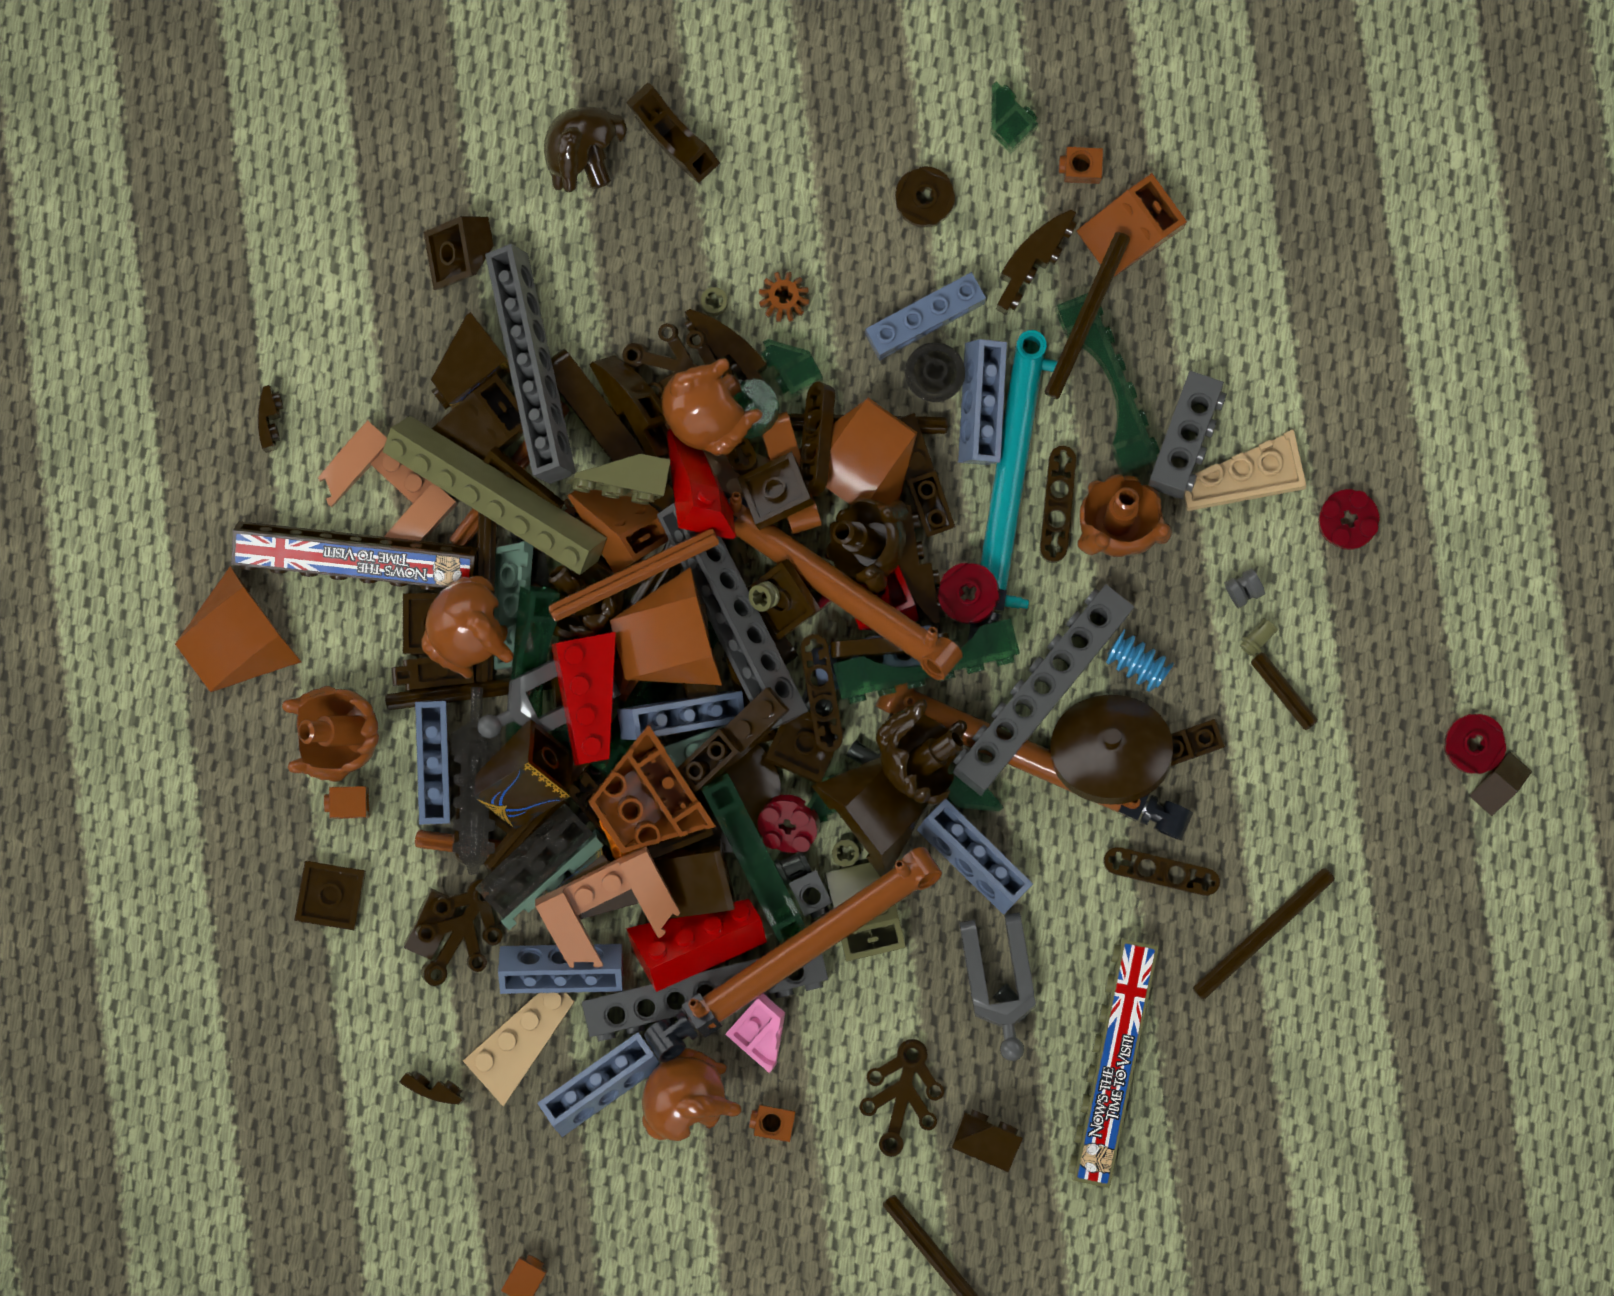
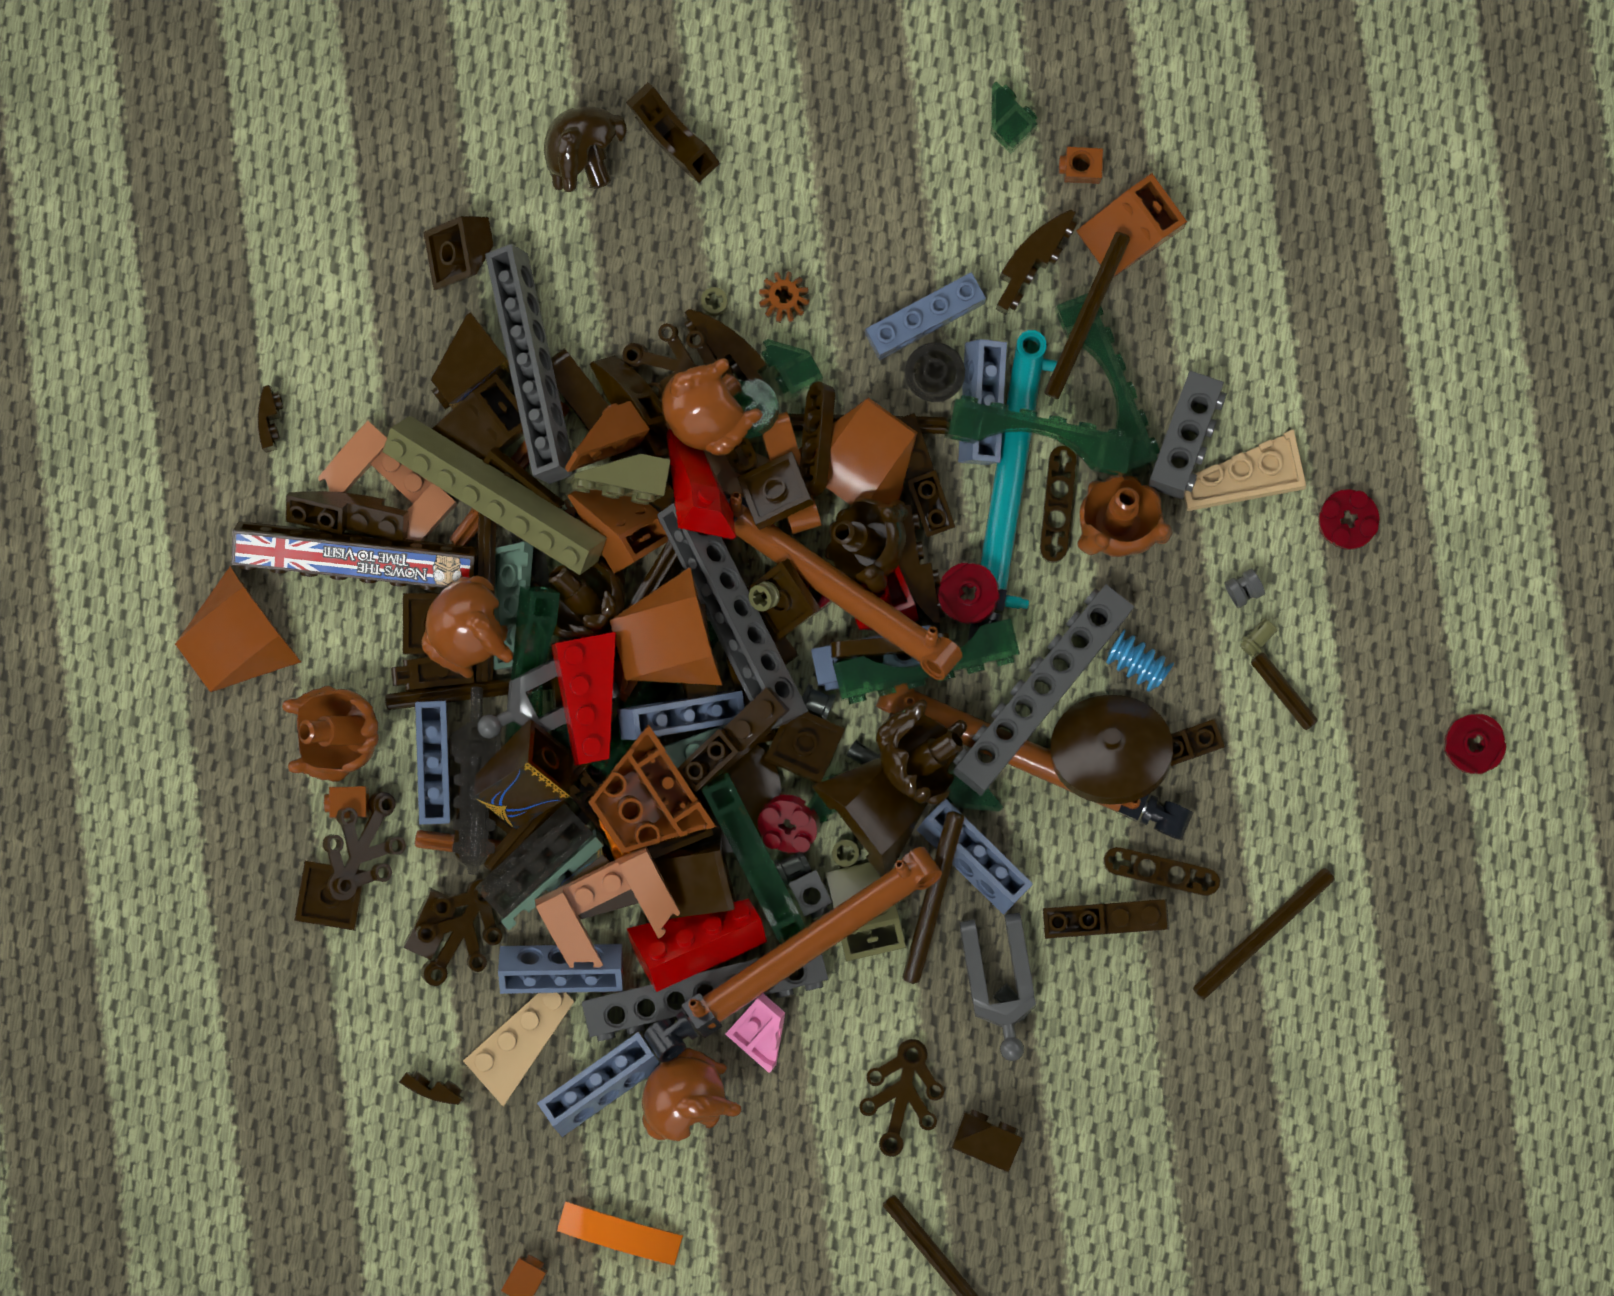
dark orange axle [548,529,719,621] -> none
dark orange brick [749,1104,796,1142] -> none
dark brown beam [800,634,843,752] -> none
dark brown plate [895,166,955,228] -> none
brick [1068,939,1159,1188] -> none
dark brown slope [1469,751,1532,816] -> none
none -> dark brown slope [285,491,408,543]
none -> dark brown plant [322,792,406,900]
none -> orange slope [557,1201,683,1265]
none -> dark orange slope [565,401,649,472]
none -> dark brown axle [902,811,964,984]
none -> clear green arch [944,395,1133,477]
none -> dark brown slope [1043,899,1169,939]

